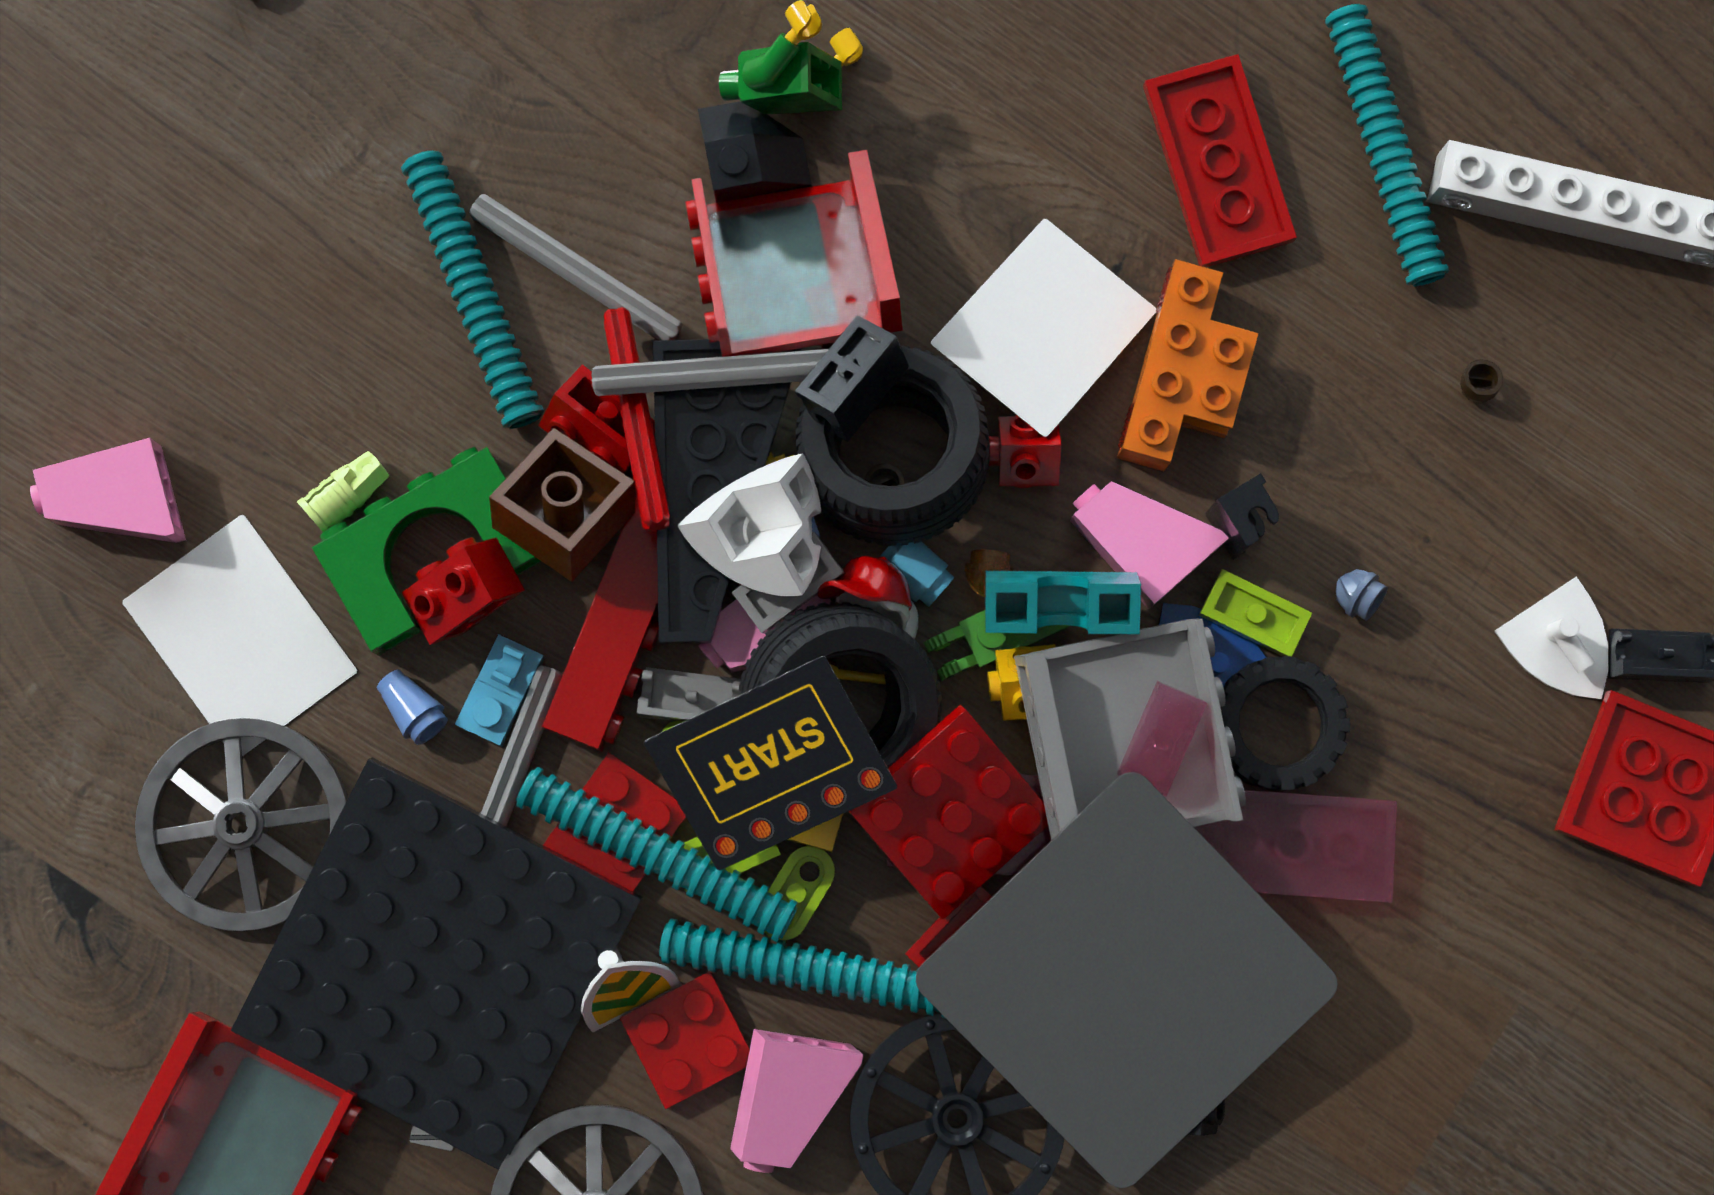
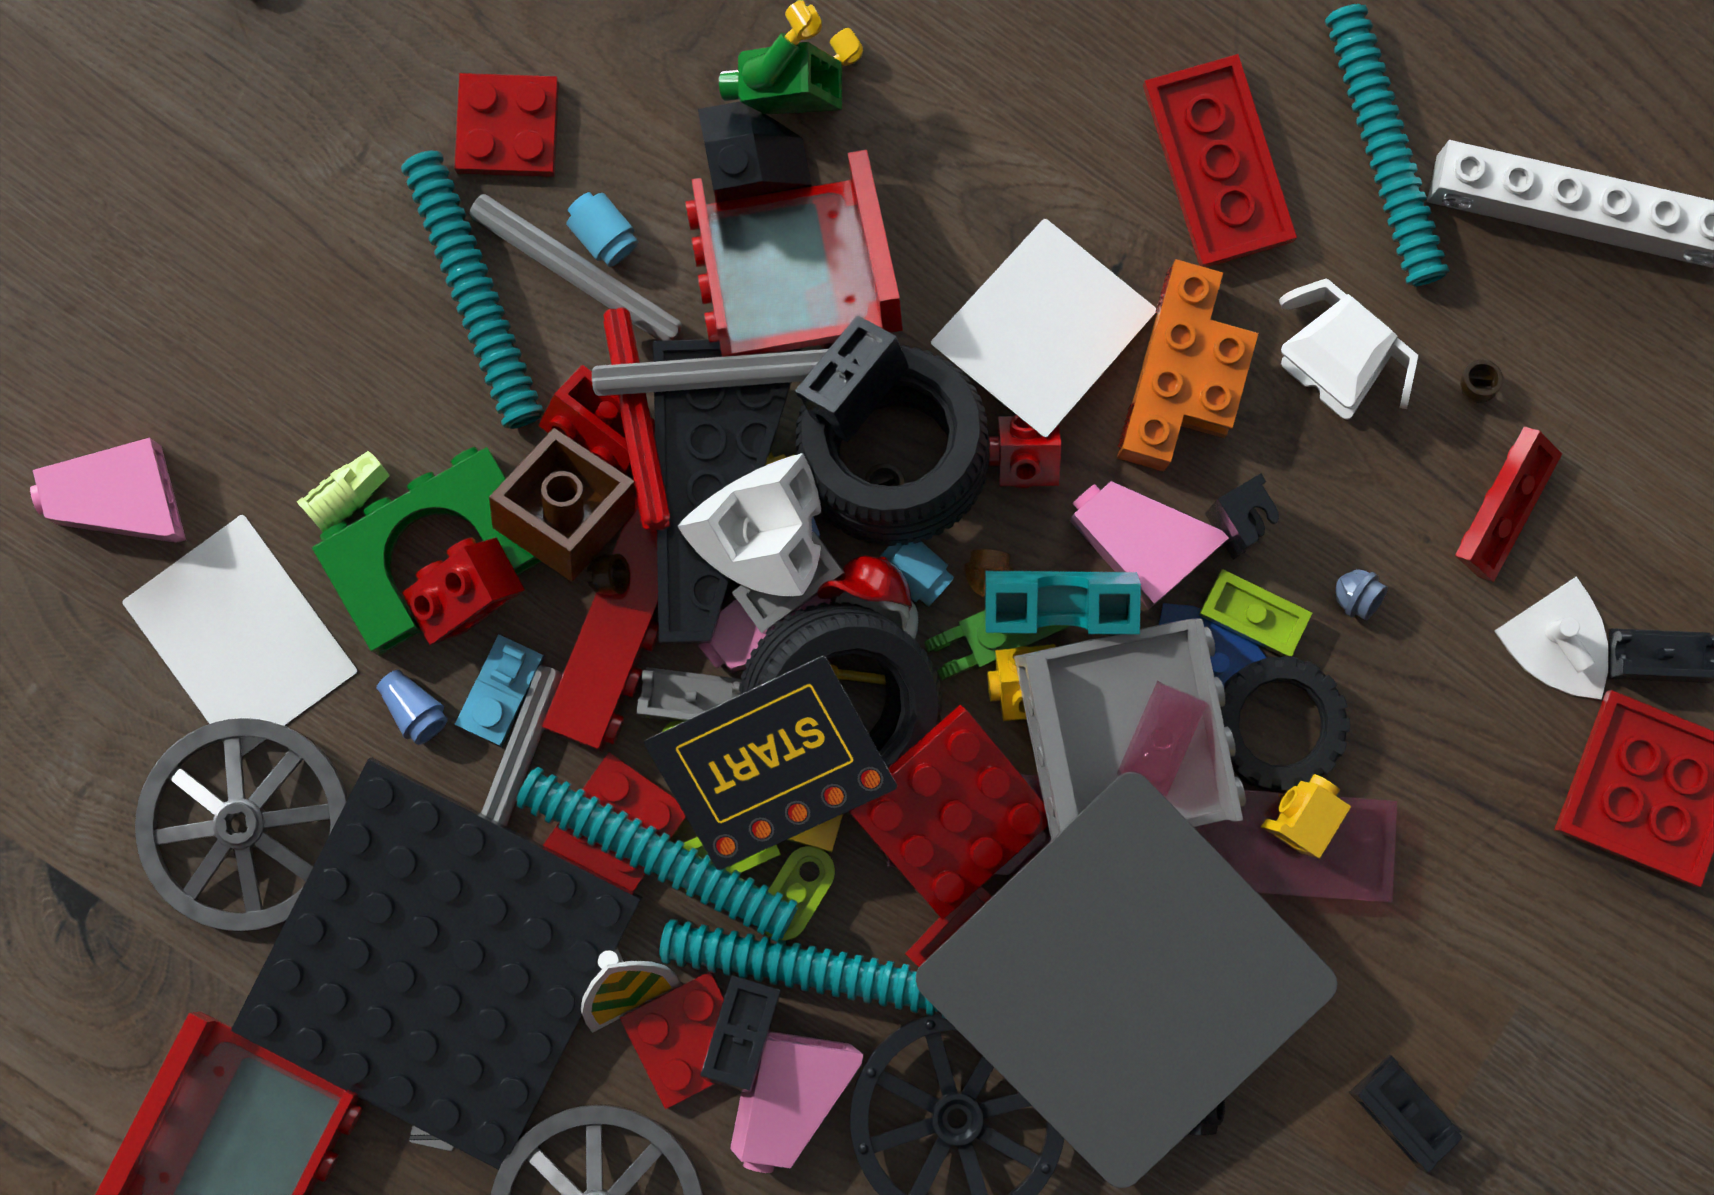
none -> red plate [455,73,559,177]
none -> medium azure brick [566,192,638,267]
none -> dark brown hinge [587,554,630,595]
none -> black hinge [700,975,782,1093]
none -> yellow brick [1261,774,1351,859]
none -> white piece [1279,278,1418,420]
none -> black hinge [1349,1055,1463,1173]
none -> red plate [1455,427,1562,582]

